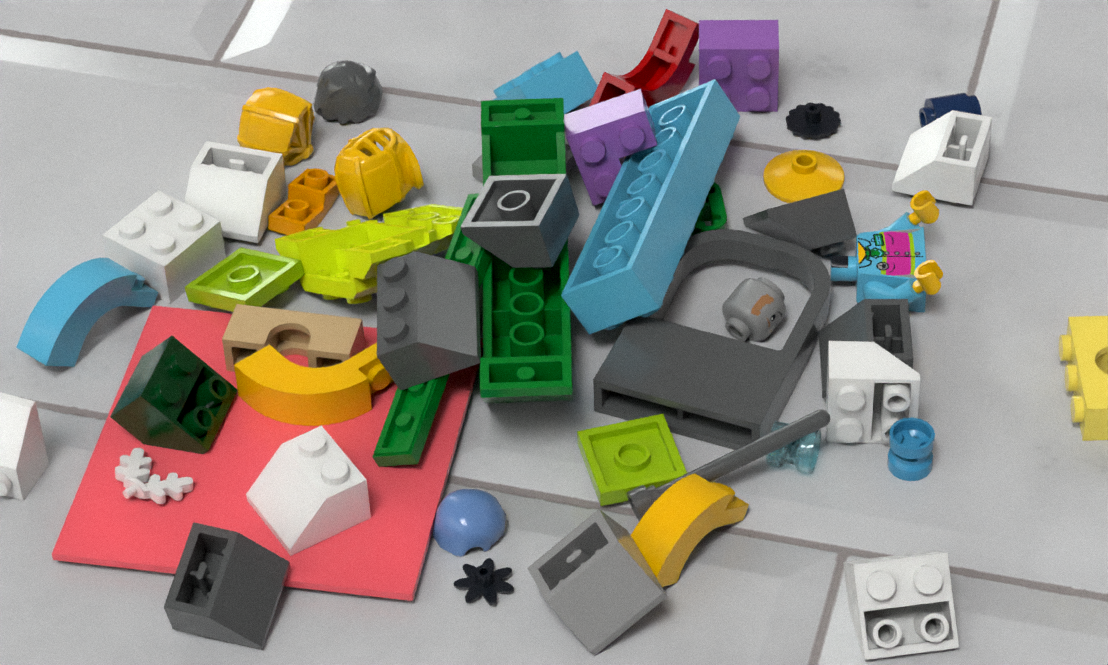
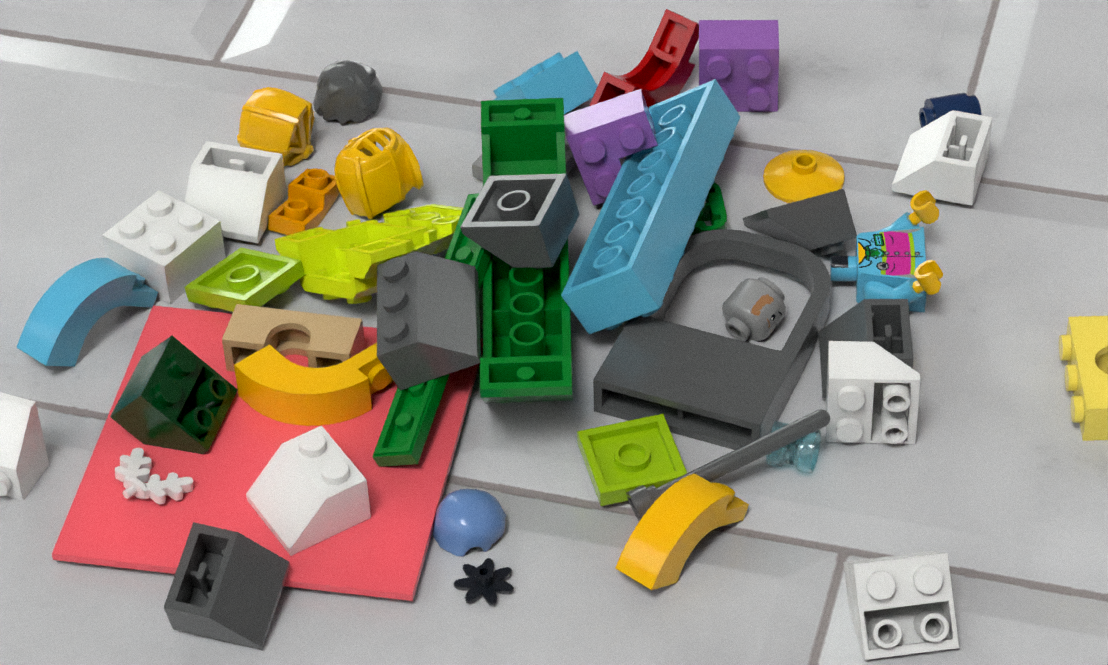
light grey slope [527,509,668,655] -> none
black piece [786,102,841,140] -> none
dark azure wheel [887,417,935,481] -> none

